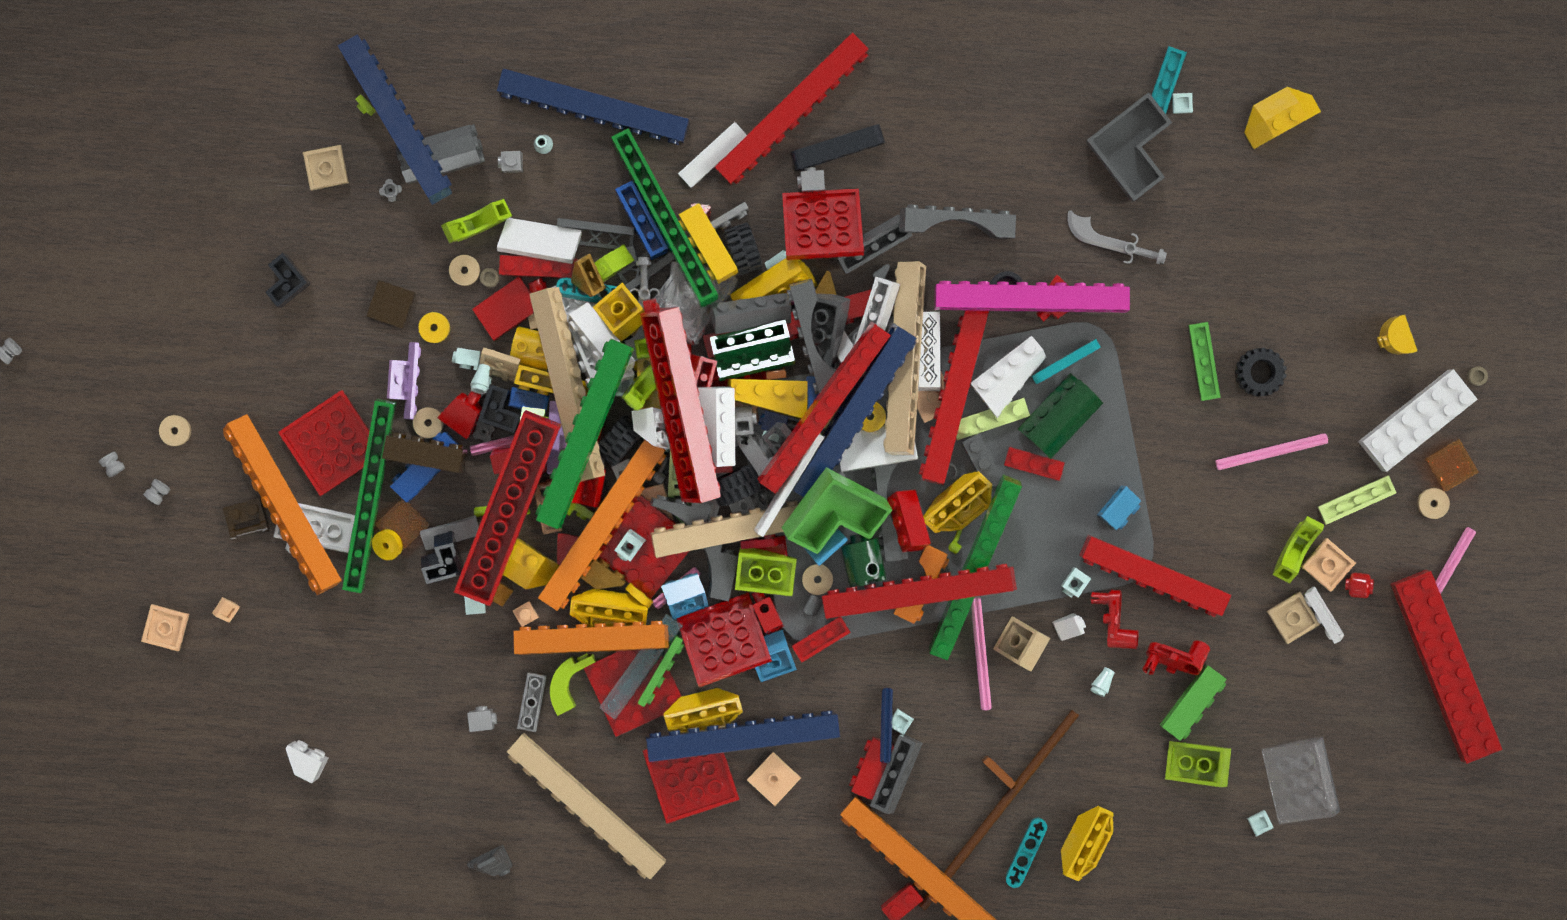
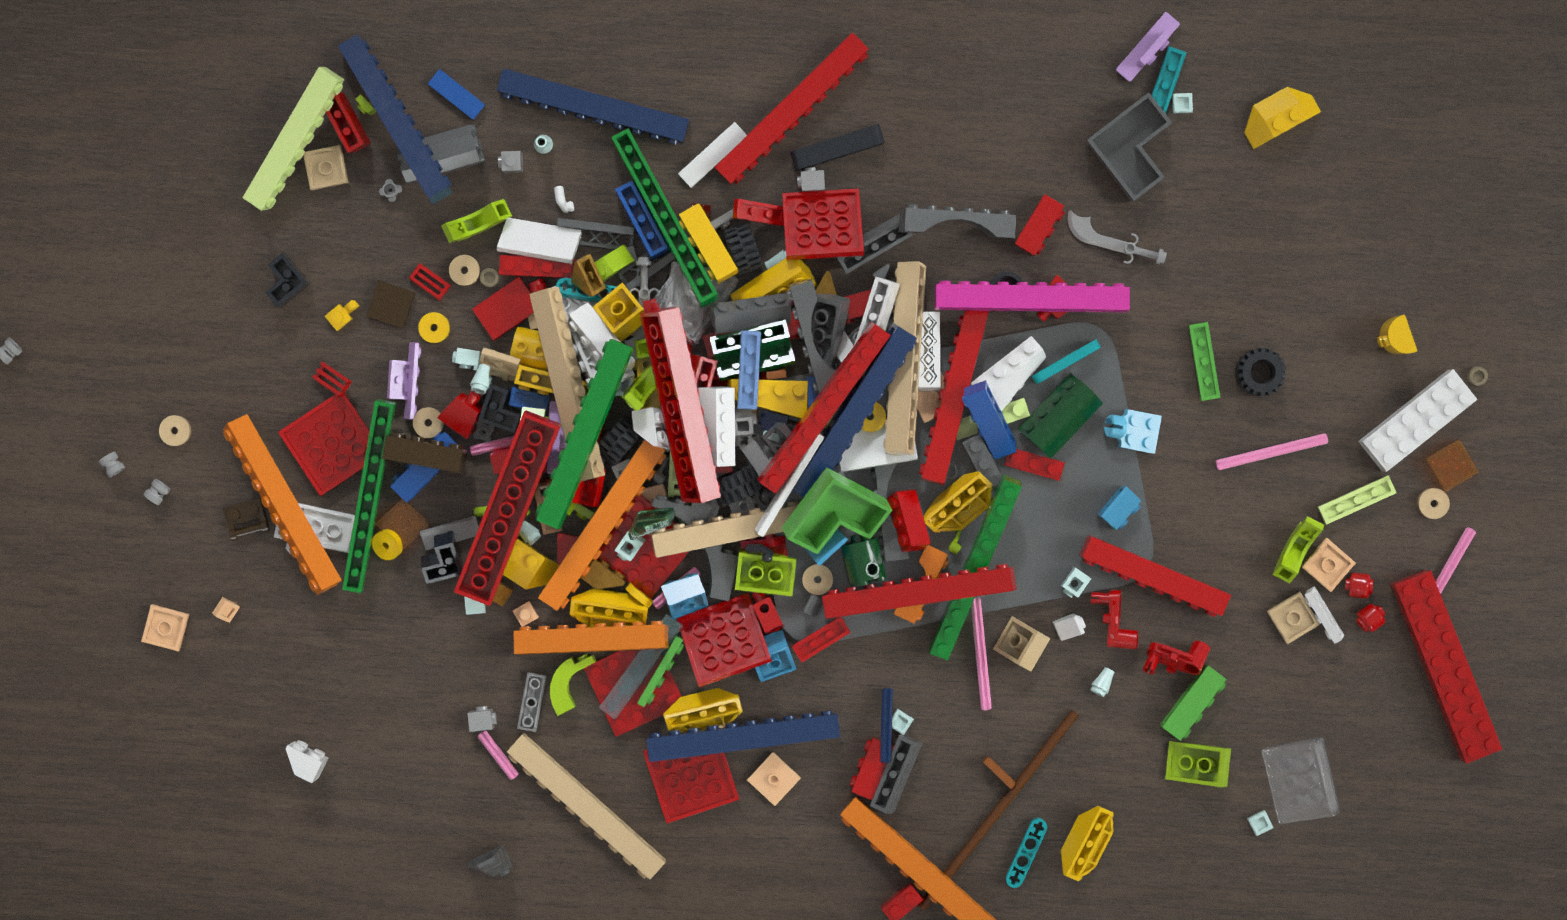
none -> yellowish green brick [243,67,344,210]
none -> red tile [312,362,352,397]
none -> yellow plate [325,300,359,331]
none -> red brick [326,92,371,153]
none -> red tile [409,263,451,301]
none -> blue tile [428,69,485,120]
none -> bright pink axle [478,730,519,780]
none -> light aqua cone [519,521,541,545]
none -> white arm [554,186,574,213]
none -> clear green wing [628,507,676,540]
none -> red plate [733,199,784,226]
none -> medium blue tile [737,331,761,410]
none -> black arm [746,544,774,563]
none -> blue brick [962,380,1017,459]
none -> red brick [1014,194,1065,257]
none -> medium azure plate [1104,409,1162,454]
none -> lavender bracket [1116,12,1180,82]
none -> red head [1356,604,1386,633]

